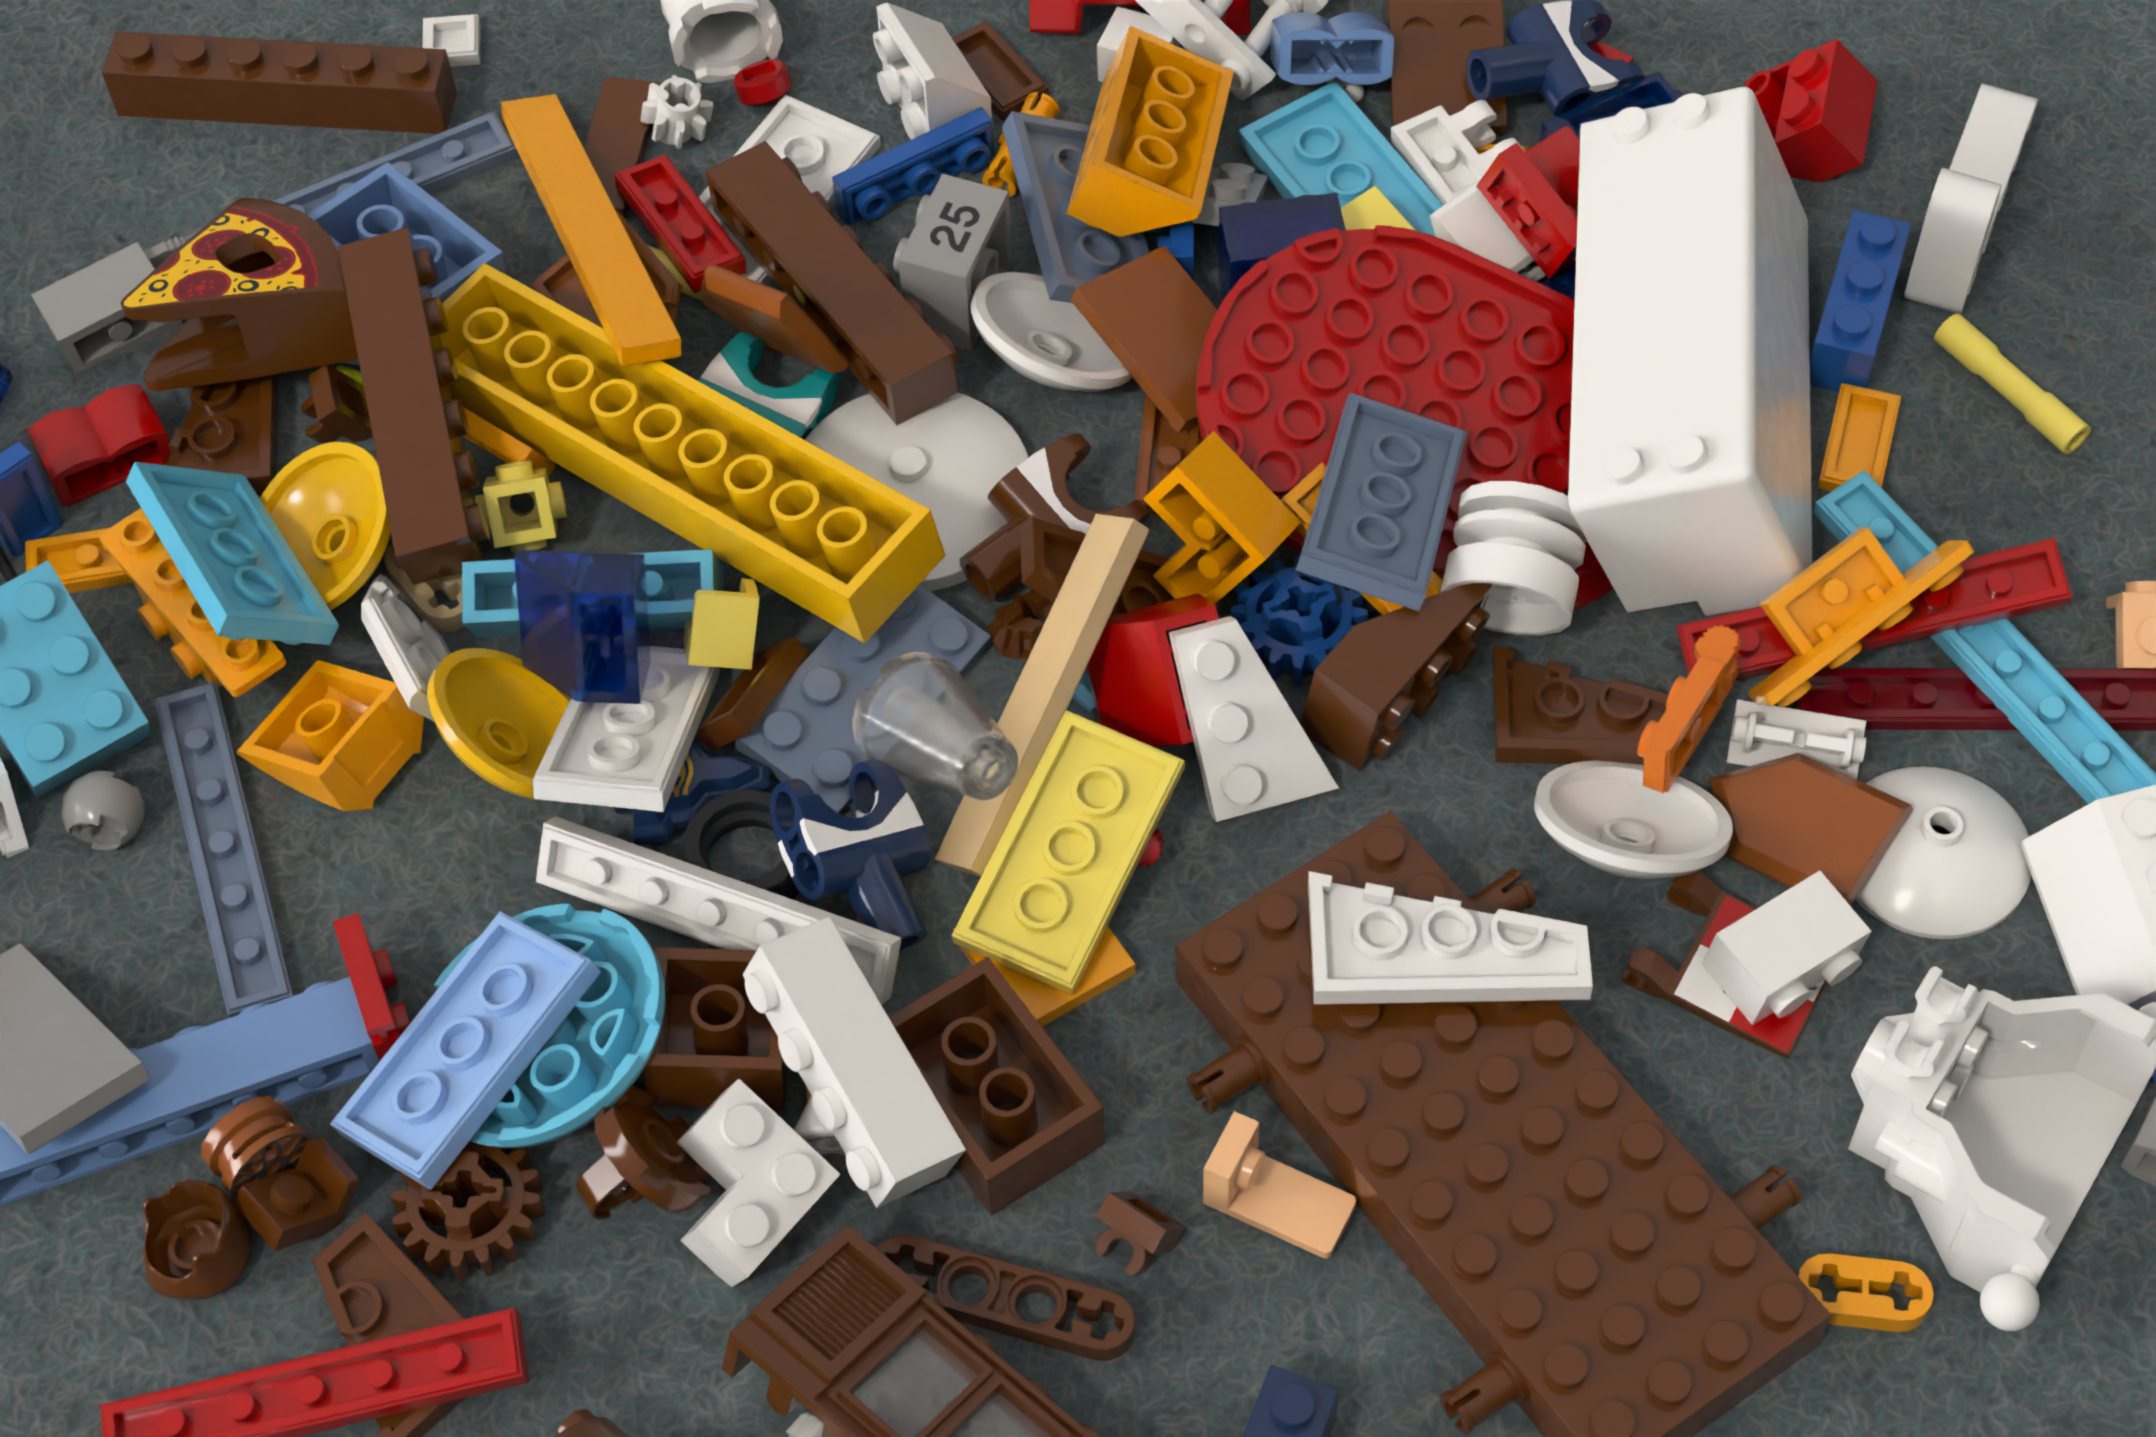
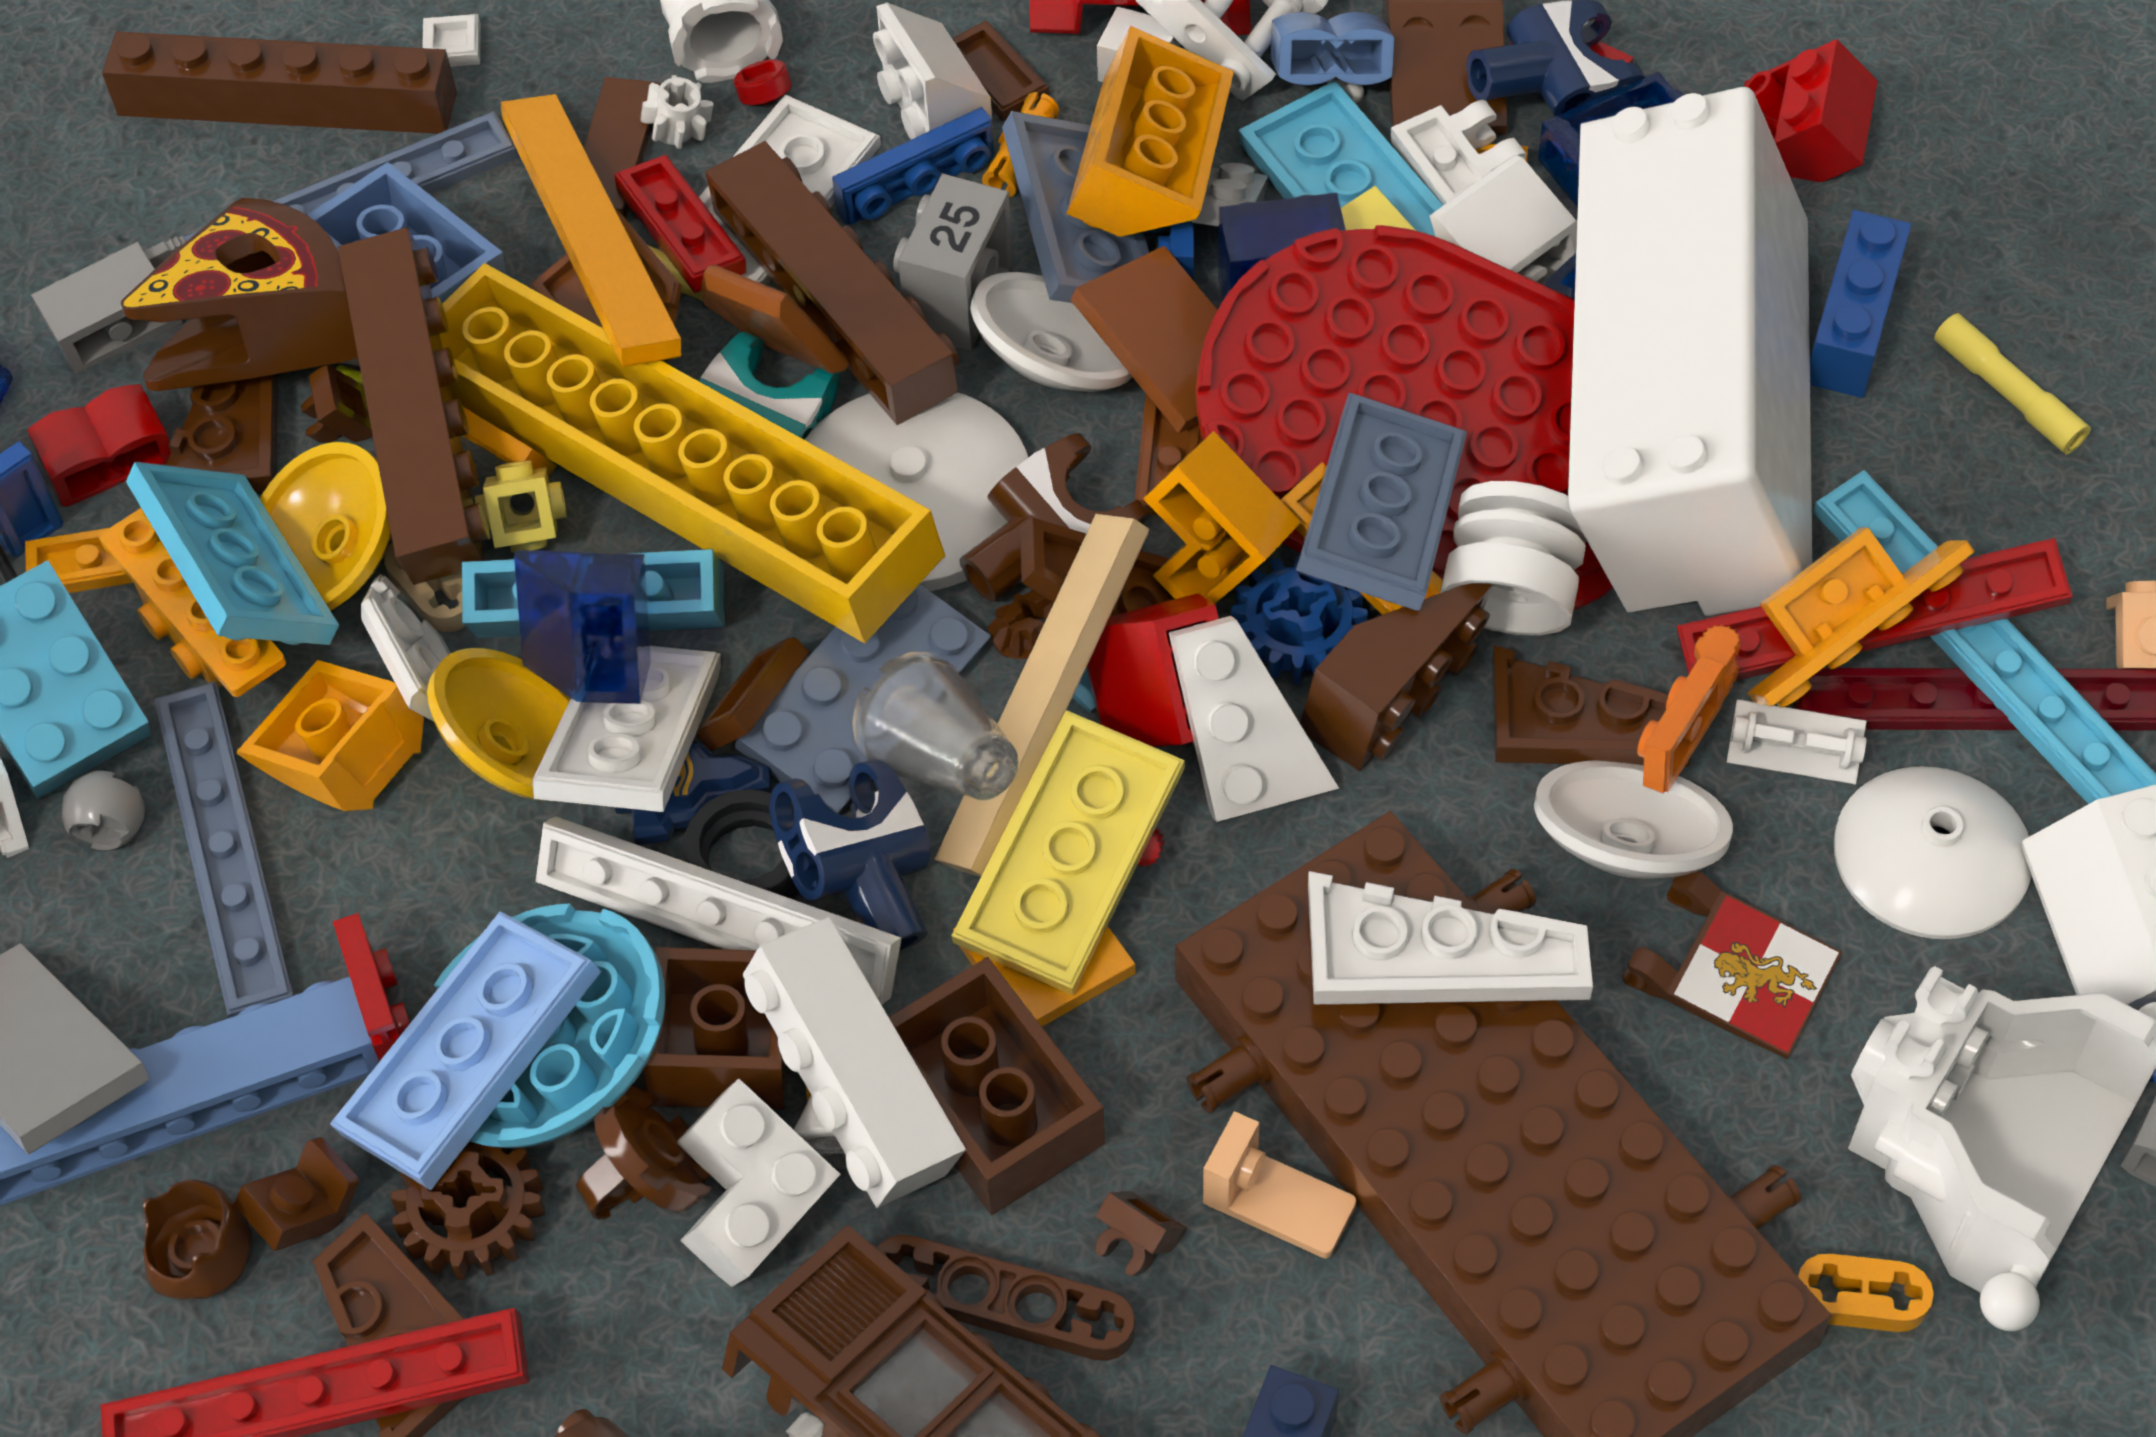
dark orange wheel [200,1096,311,1201] -> none
light yellow panel [683,578,760,670] -> none
red bracket [1476,126,1580,279] -> none
white brick [1702,870,1872,1025] -> none
dark orange tile [1709,753,1913,906] -> none
light orange tile [1817,383,1901,492] -> none
white beam [1904,83,2038,315] -> none

